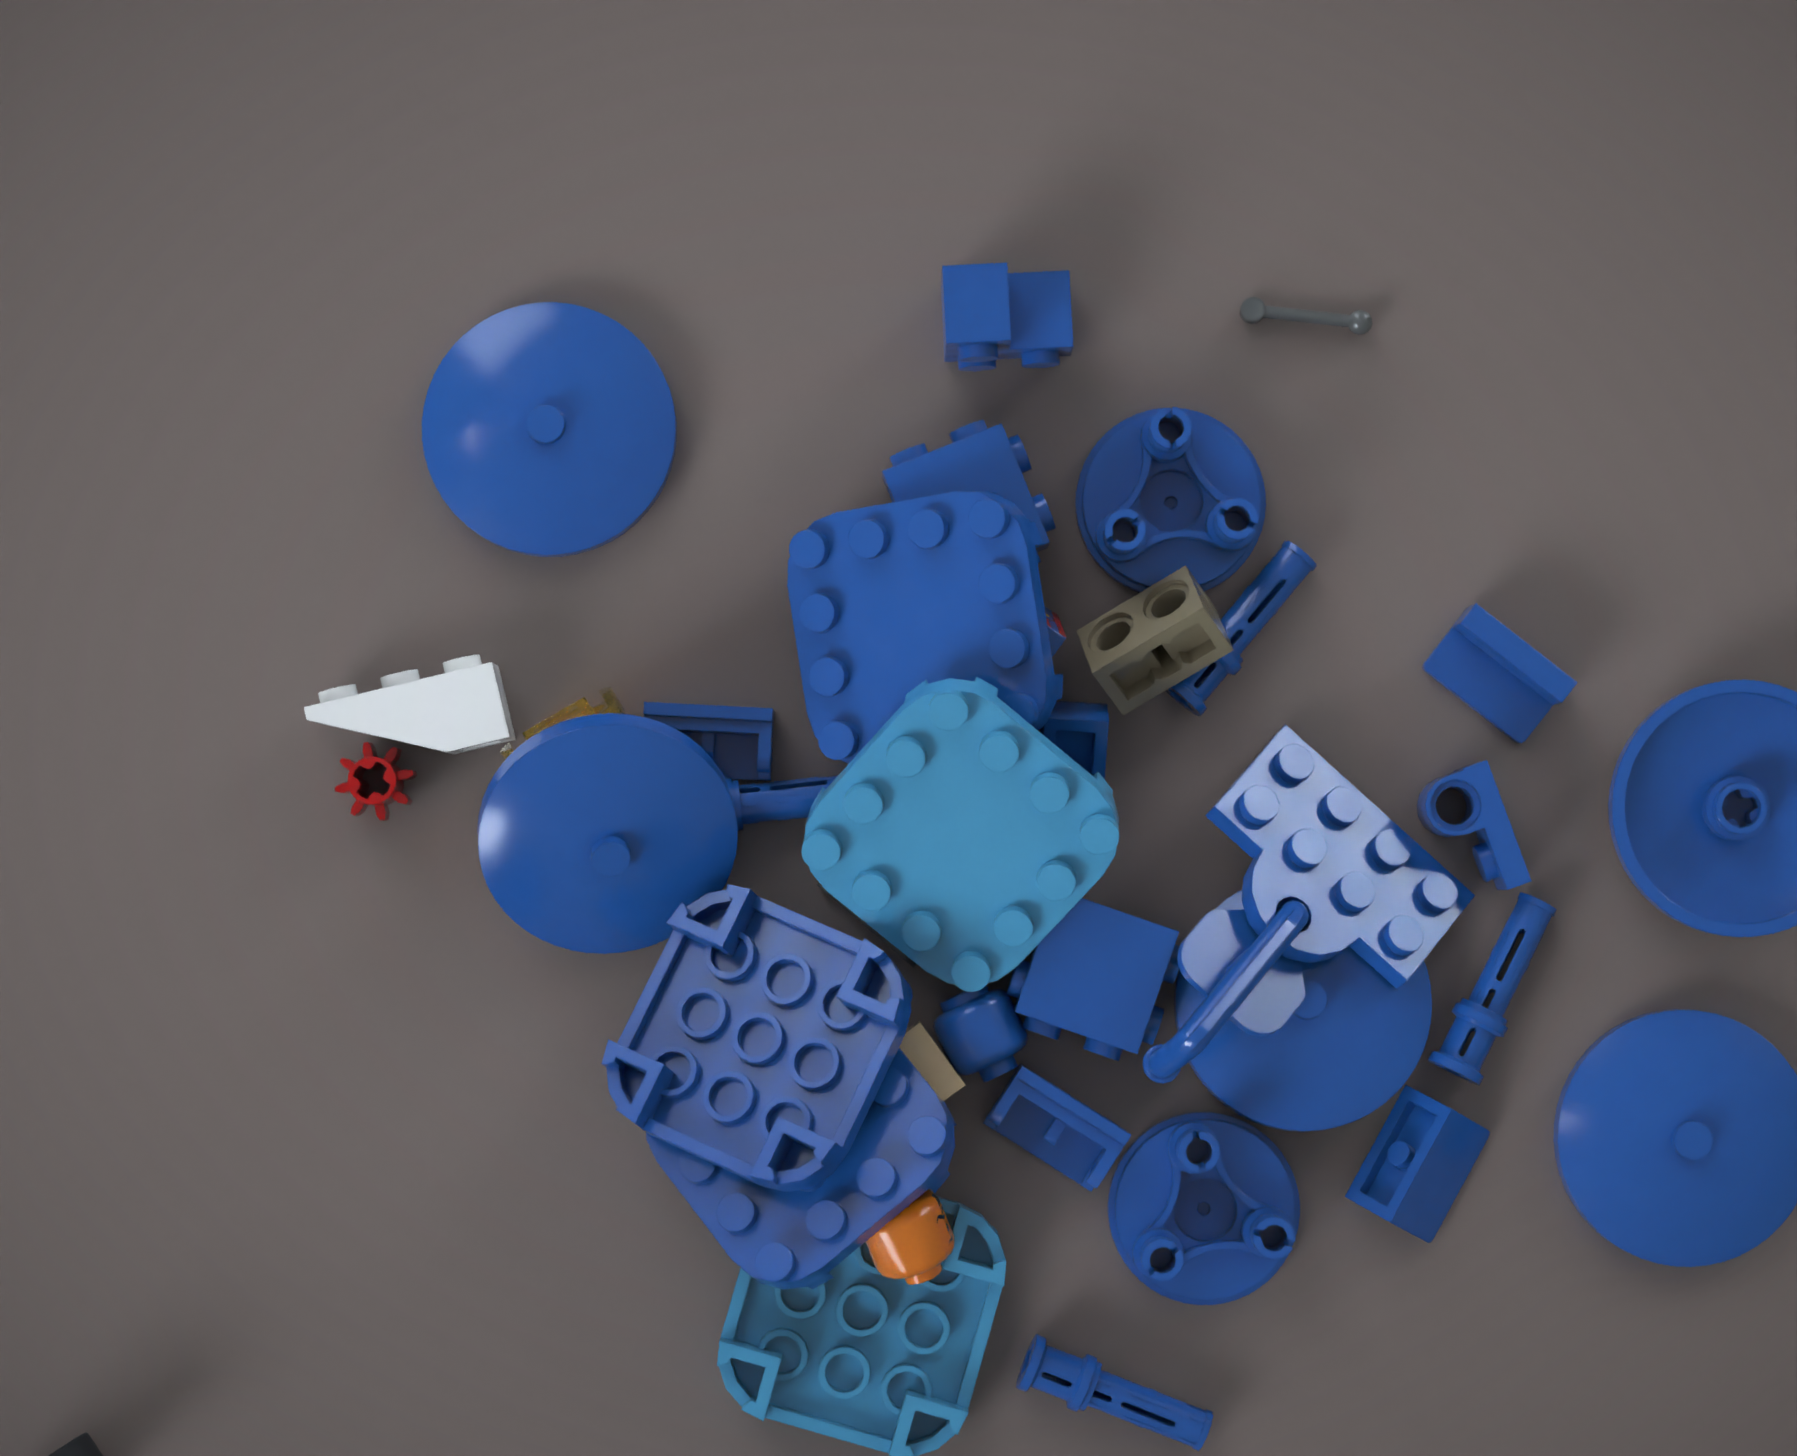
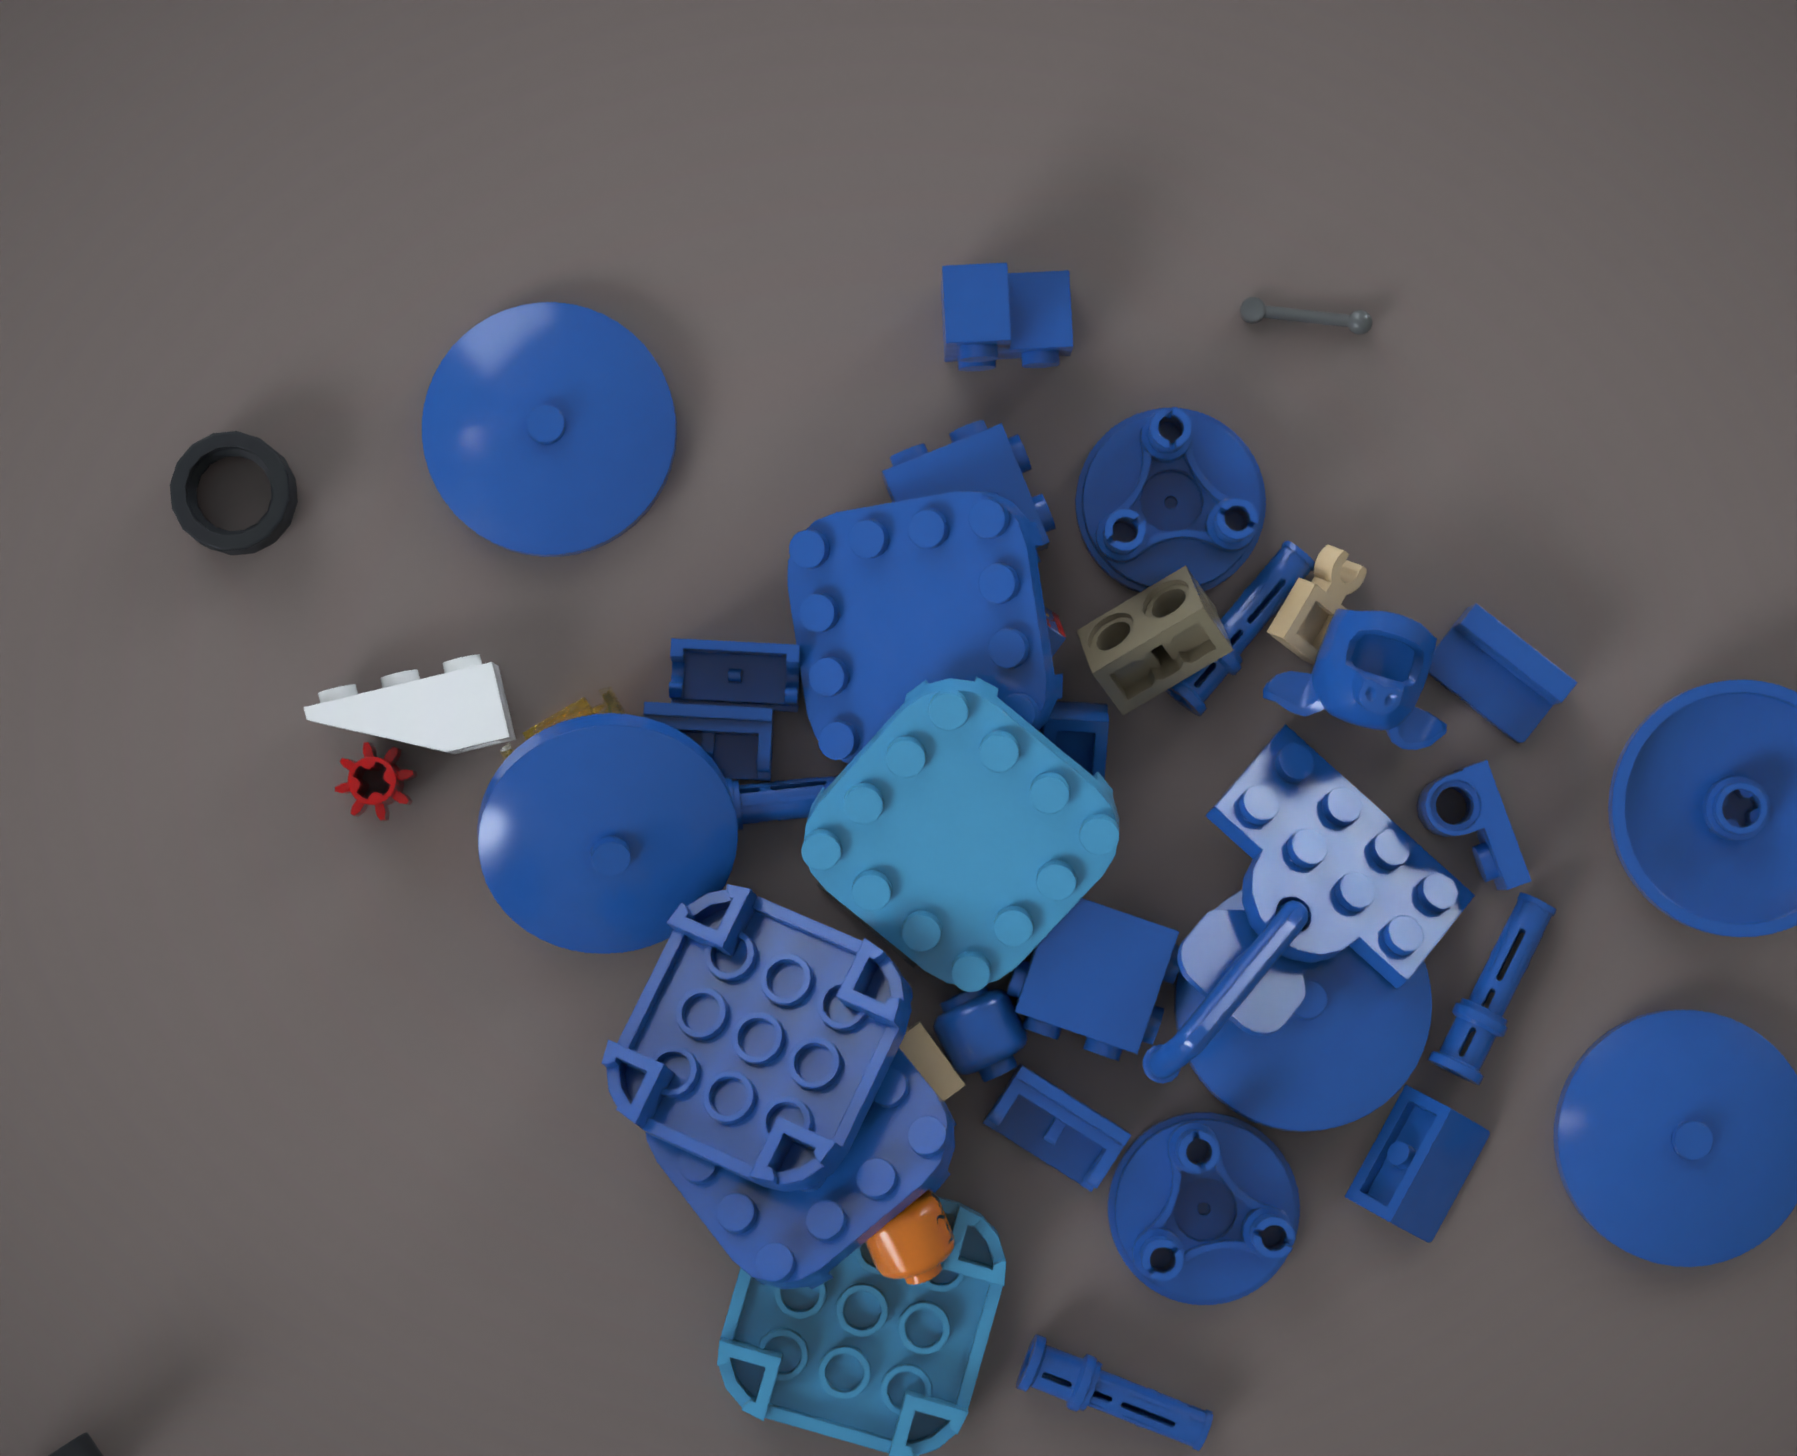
none -> black tyre [170,431,298,555]
none -> blue hinge [669,638,800,713]
none -> blue piece [1263,609,1447,750]
none -> tan plate [1267,545,1367,665]

